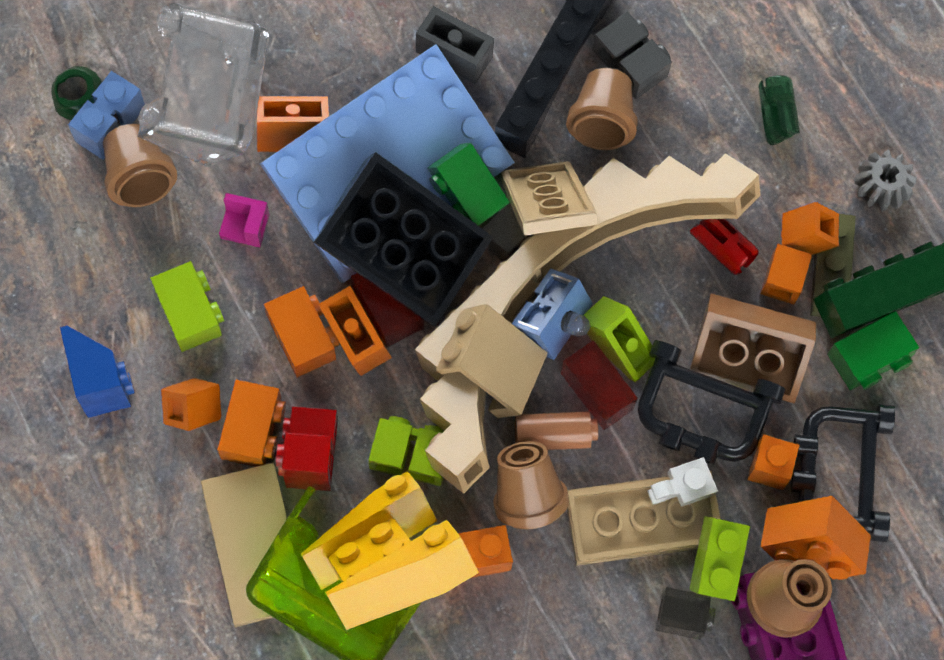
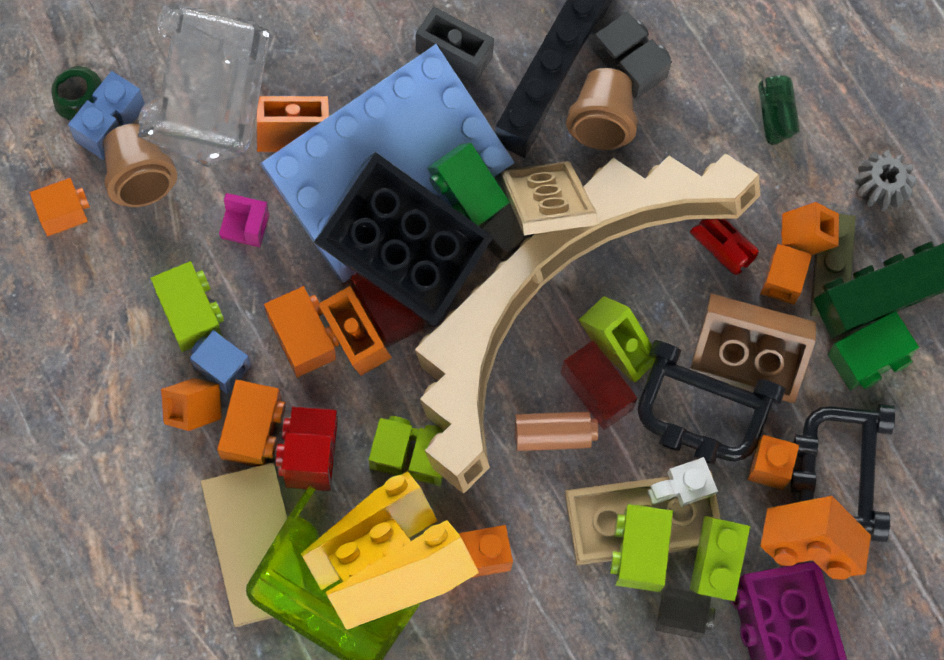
blue slope [60,326,135,418] -> none
tan panel [436,304,548,418] -> none
medium nougat piece [493,441,569,529] -> none
medium blue piece [511,268,593,360] -> none
medium nougat piece [747,559,832,638] -> none
none -> orange brick [29,177,90,237]
none -> medium blue brick [190,330,251,394]
none -> lime brick [610,504,673,592]

